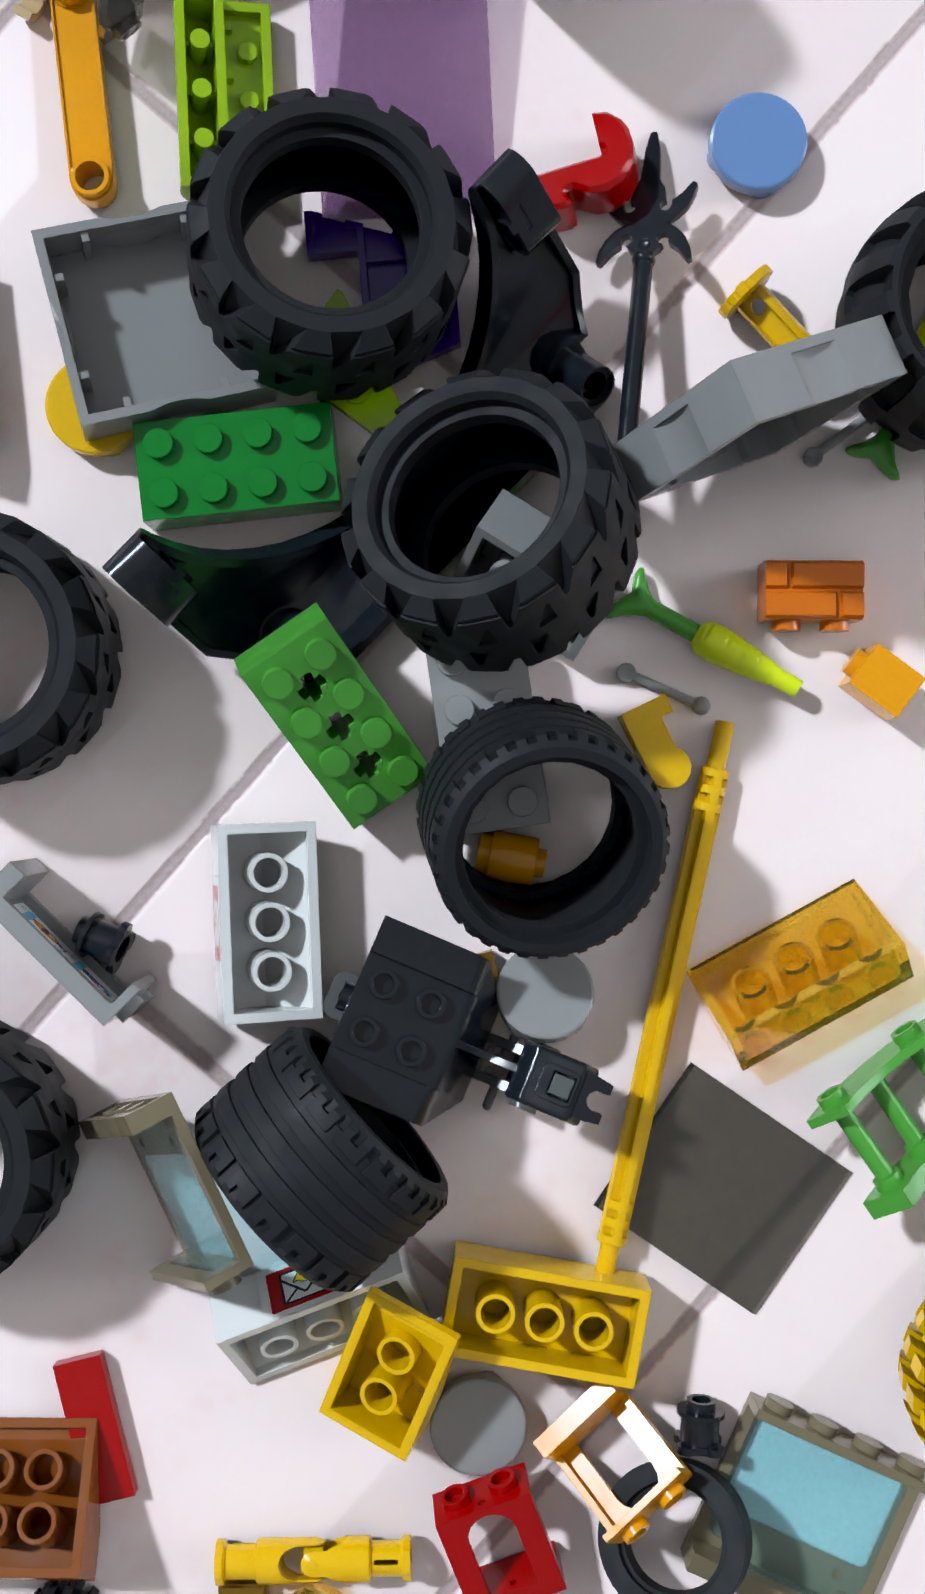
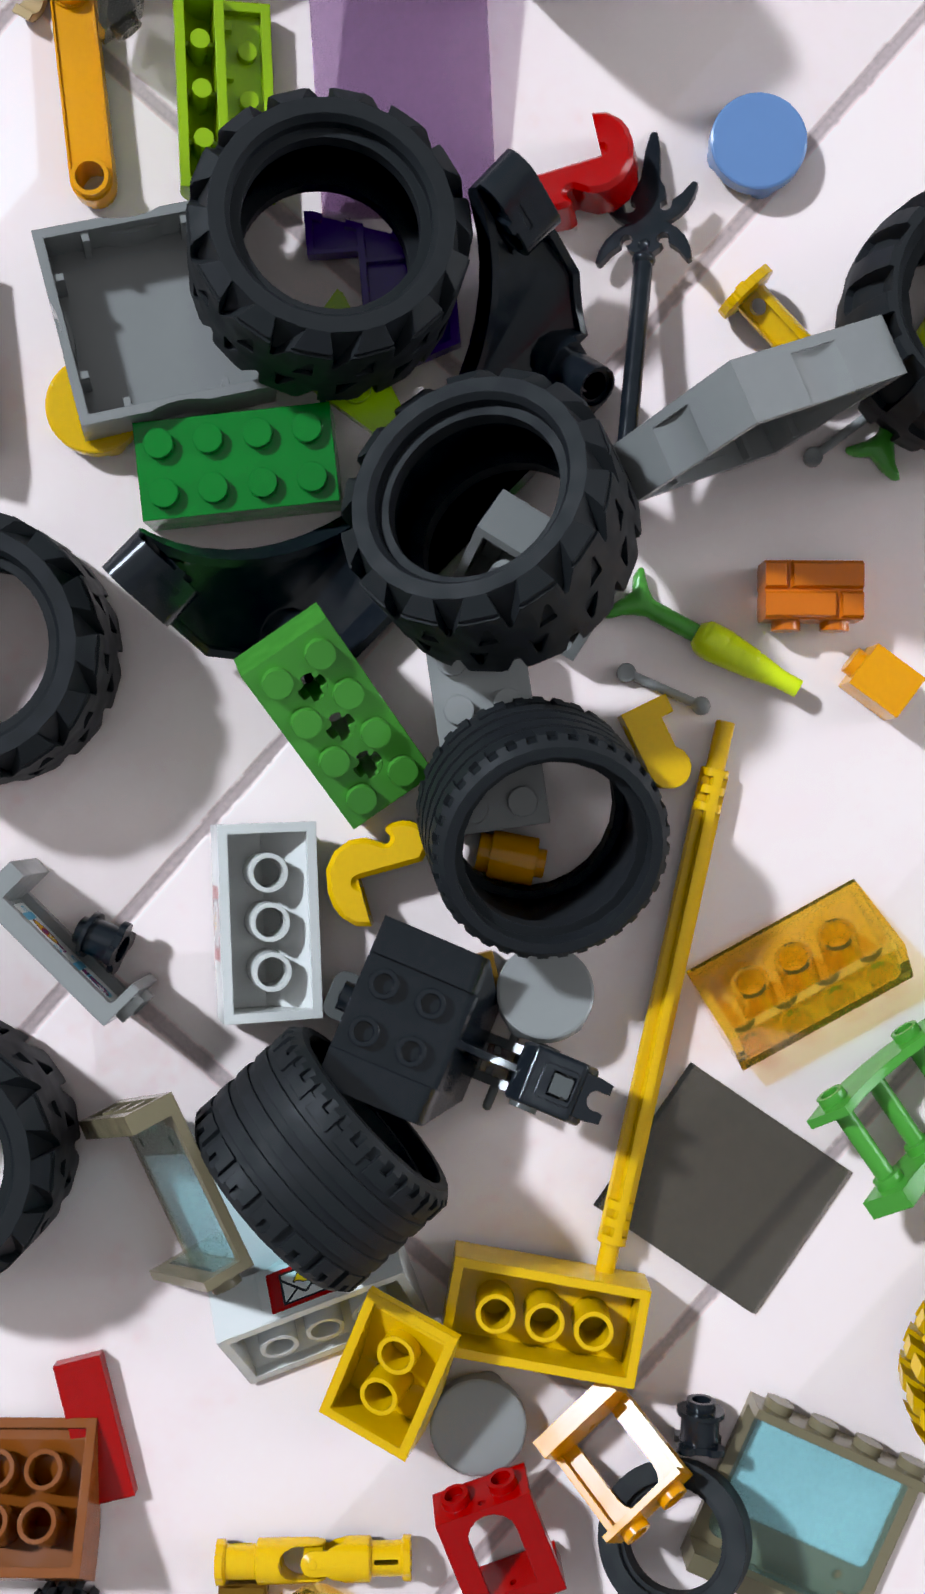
none -> yellow animal [326,820,426,926]

